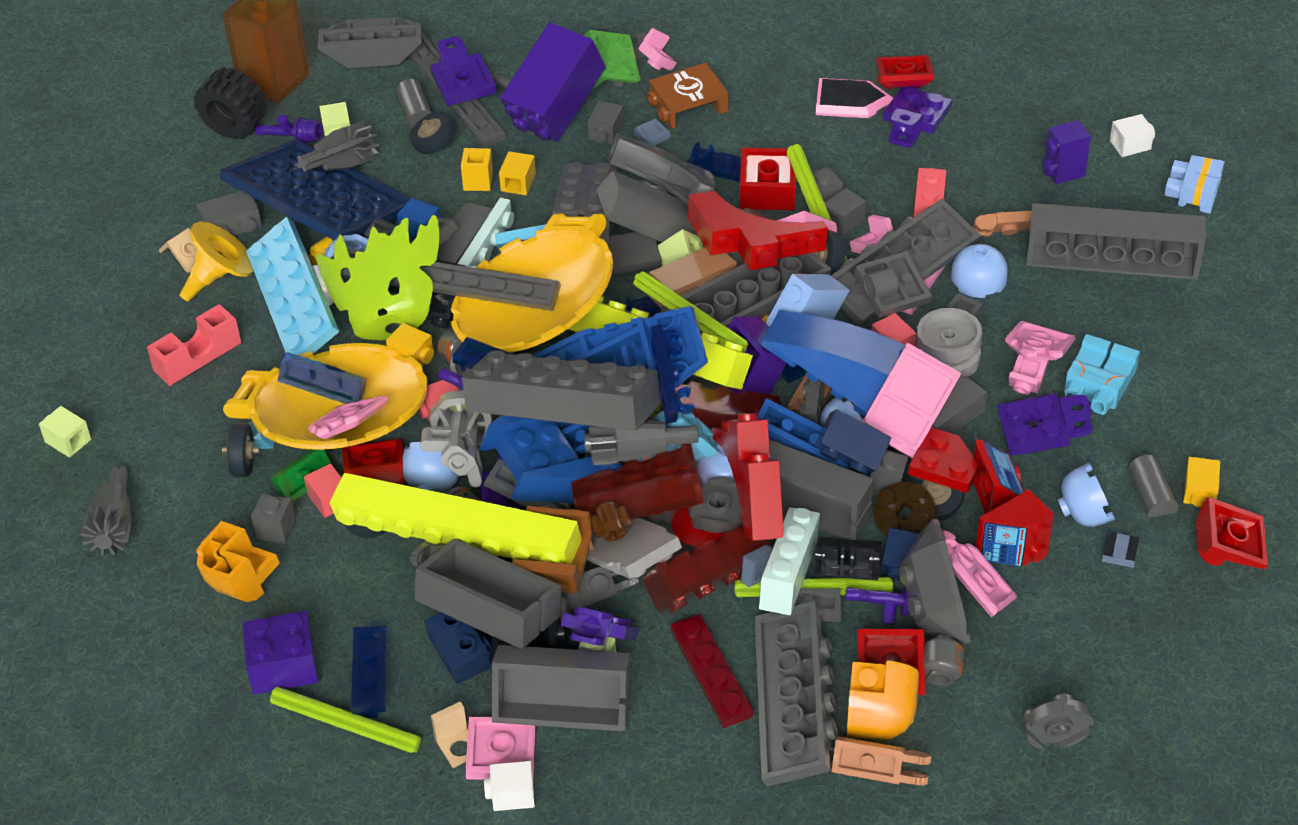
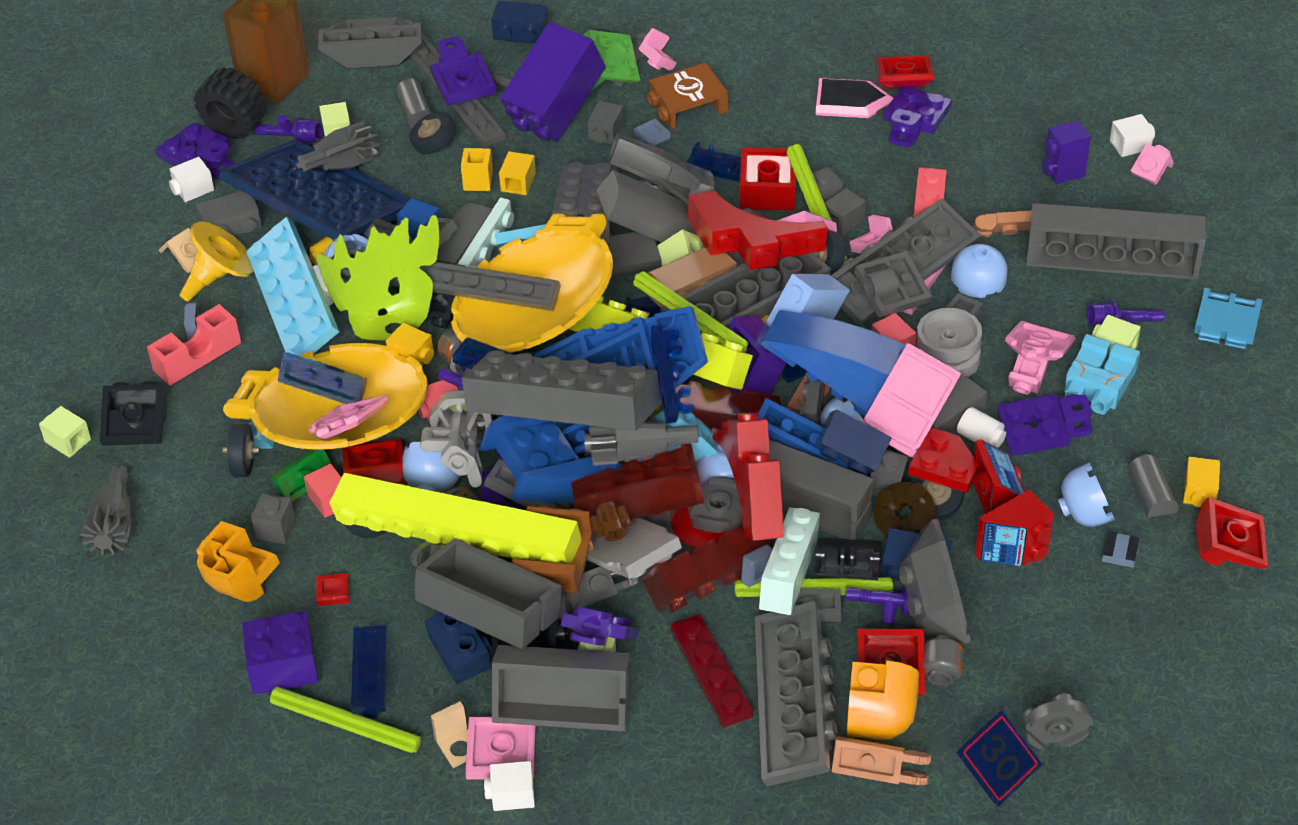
bright pink tile [943,530,1017,618] -> none
light blue hips [1164,155,1225,213] -> none
none -> black plate [99,381,167,446]
none -> dark purple plate [155,122,234,179]
none -> white brick [169,157,214,202]
none -> sand blue tile [184,303,199,341]
none -> red tile [316,573,349,606]
none -> dark blue brick [491,0,549,44]
none -> clear blue piece [956,711,1043,806]
none -> white brick [957,407,1006,448]
none -> dark purple piece [1087,301,1165,326]
none -> yellowish green brick [1092,315,1141,357]
none -> bright pink bracket [1130,144,1174,185]
none -> dark azure plate [1194,288,1263,349]

